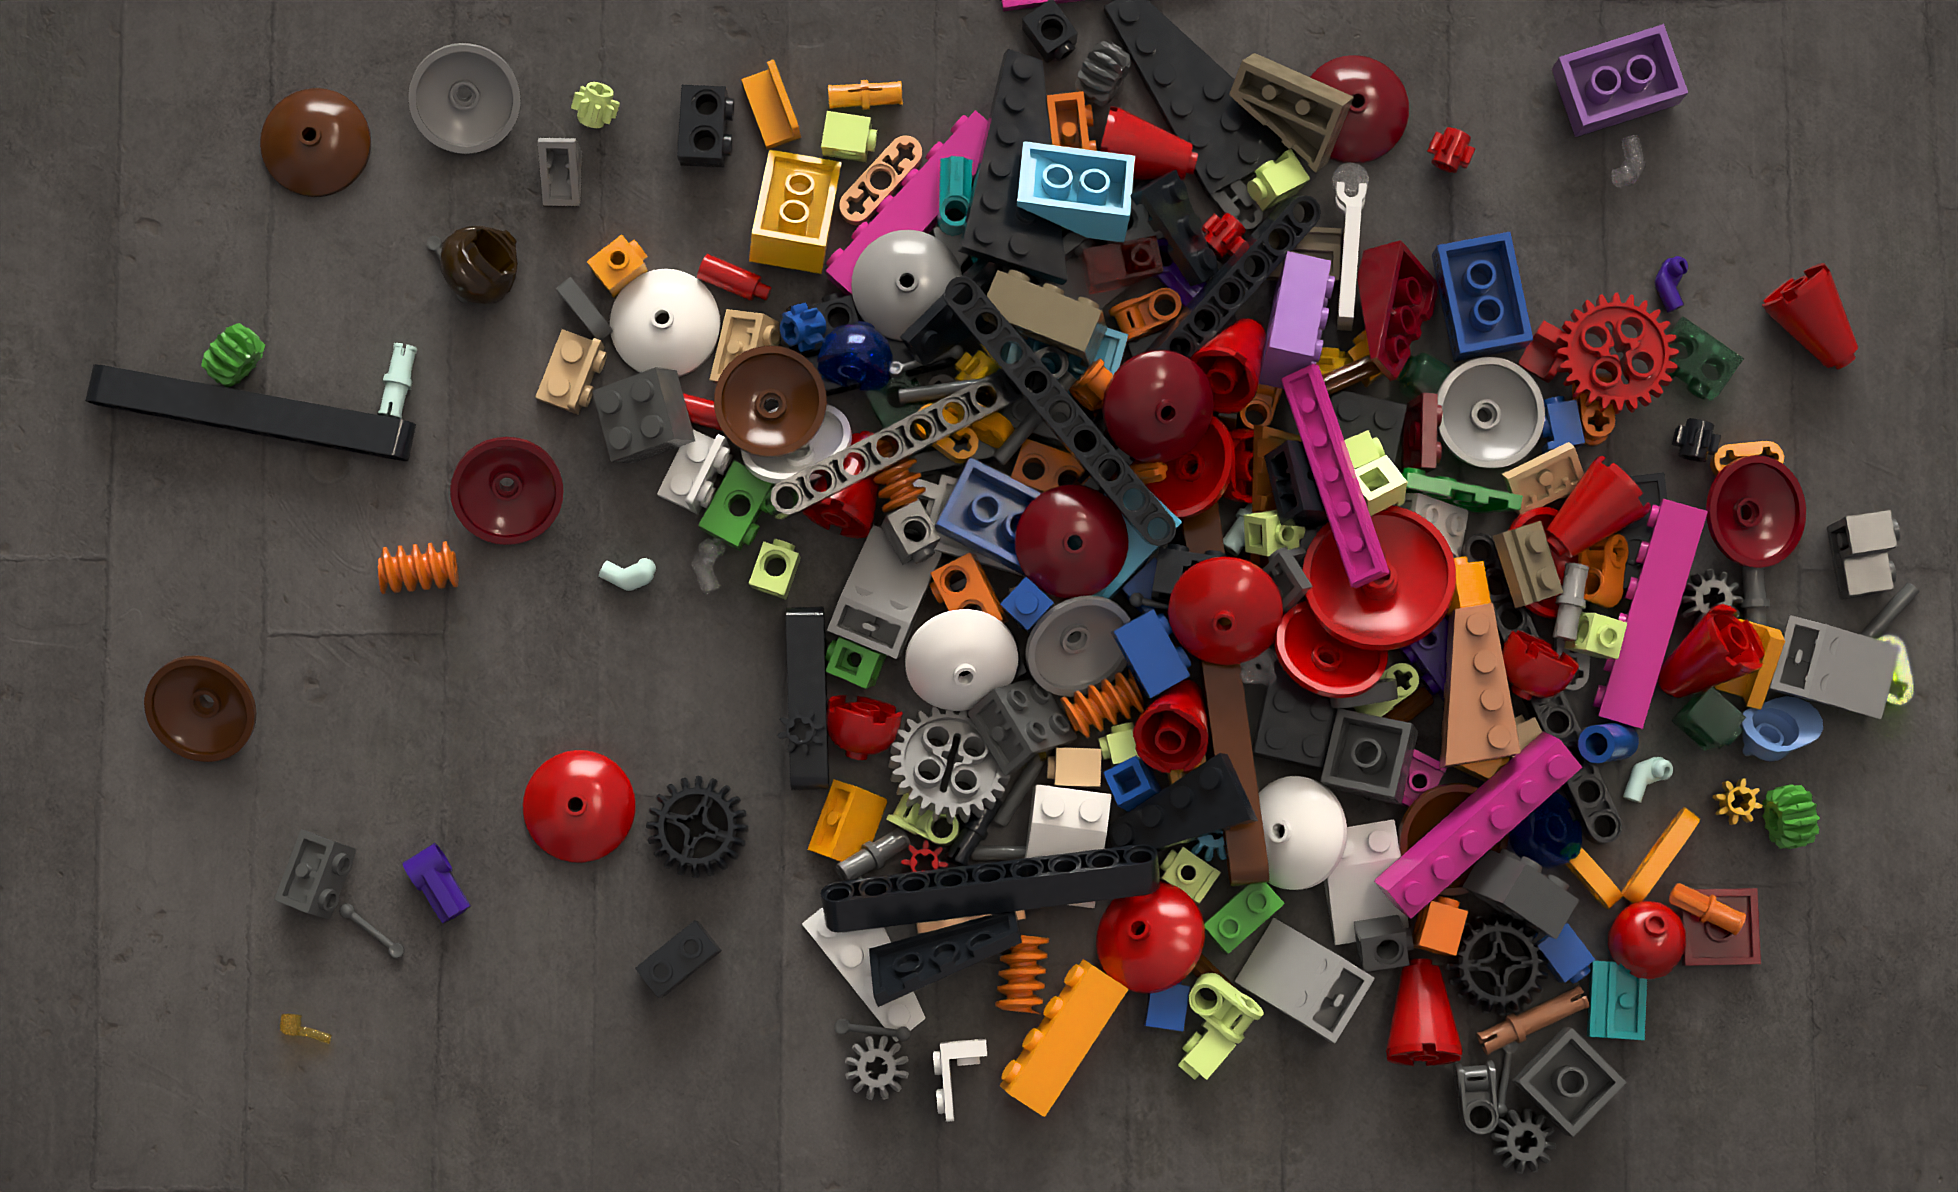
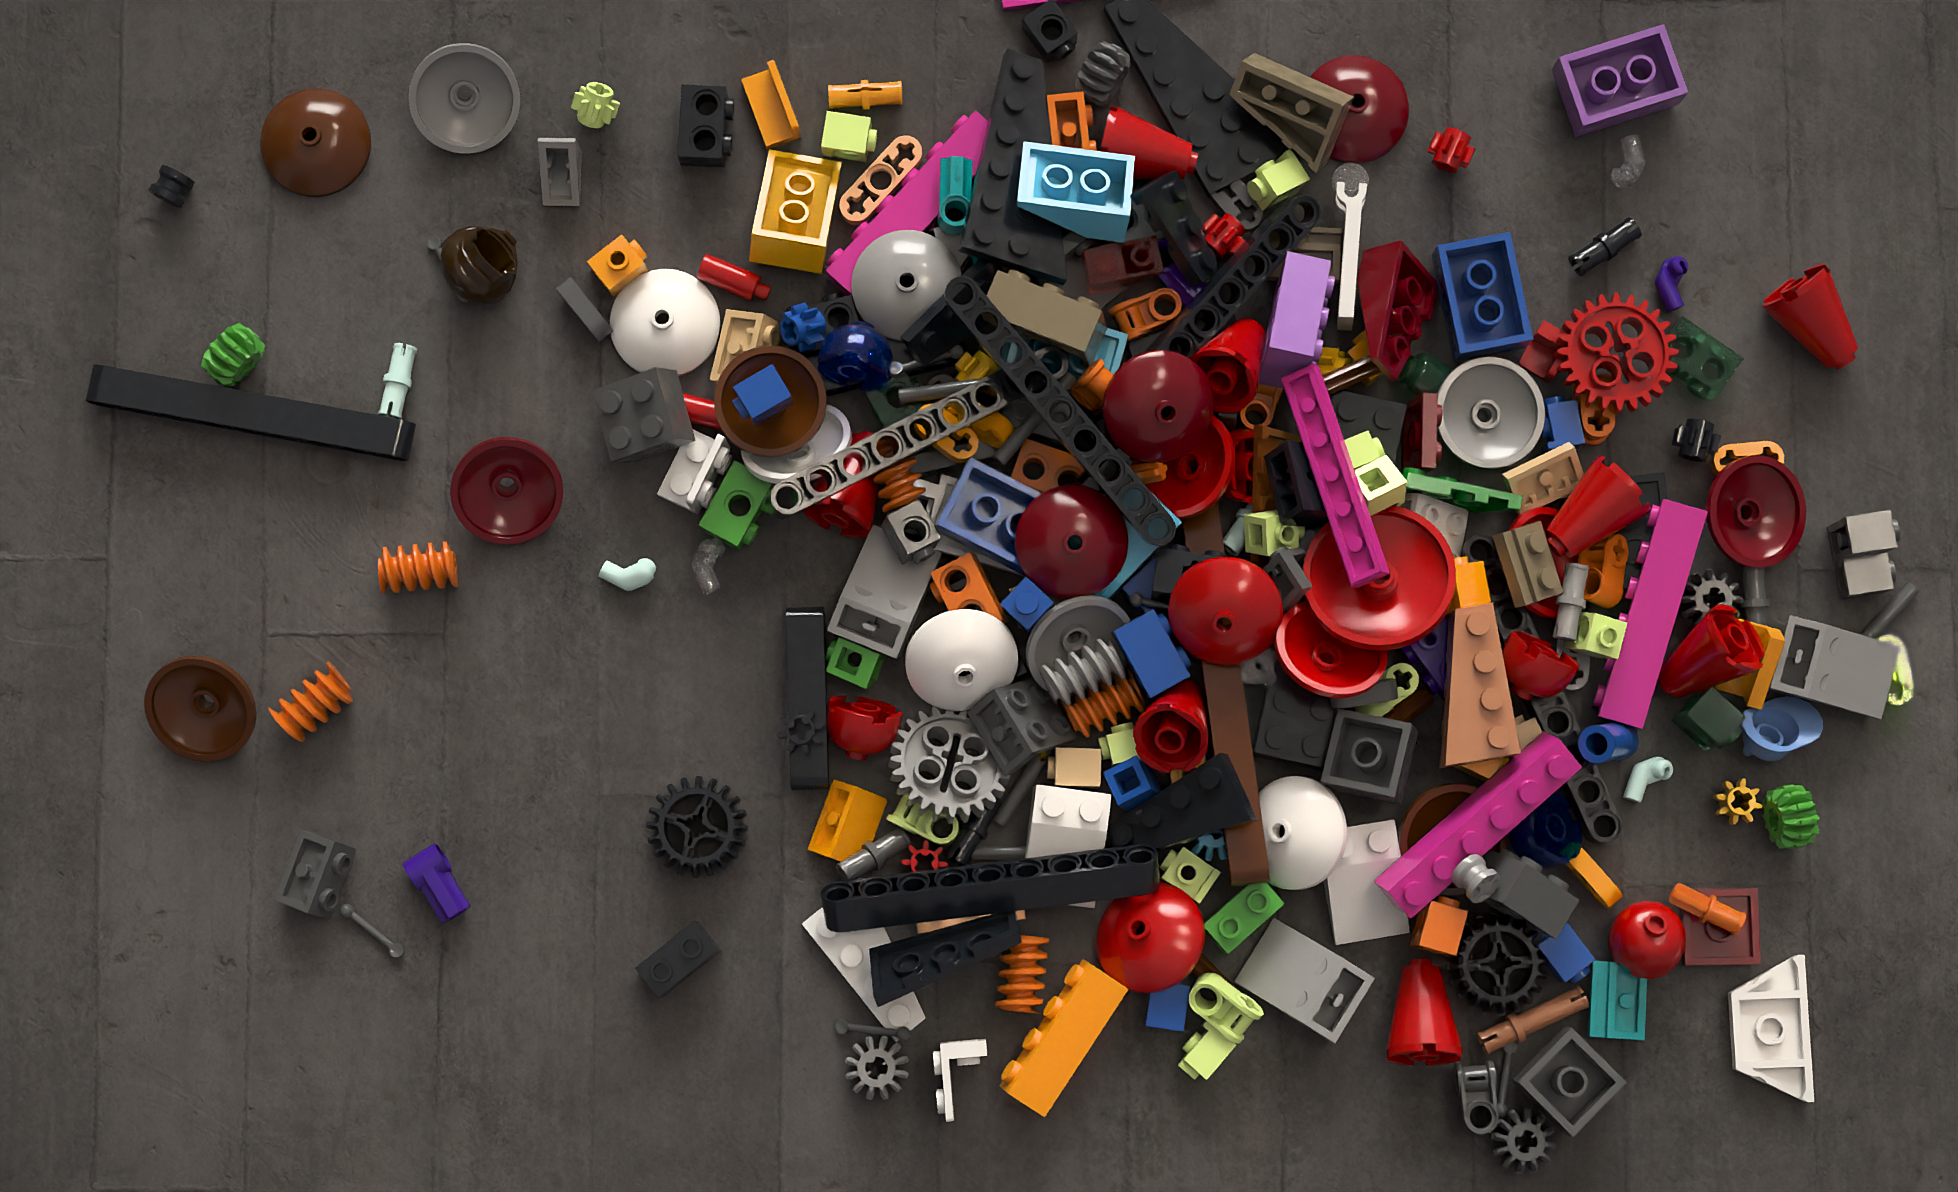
clear yellow hand [280,1014,332,1044] -> none
red dish [523,750,636,863] -> none
tan bracket [535,329,607,415] -> none
yellowish green brick [749,539,801,600] -> none
dark grey brick [1354,915,1414,972] -> none
dark pink brick [1401,749,1448,808] -> none
light orange beam [1621,807,1700,903] -> none
none -> black wheel [148,165,195,209]
none -> orange piece [268,661,353,742]
none -> blue brick [731,364,793,426]
none -> light grey piece [1040,639,1126,706]
none -> light grey wheel [1451,854,1501,903]
none -> black pin [1568,217,1642,276]
none -> white wing [1728,955,1814,1102]

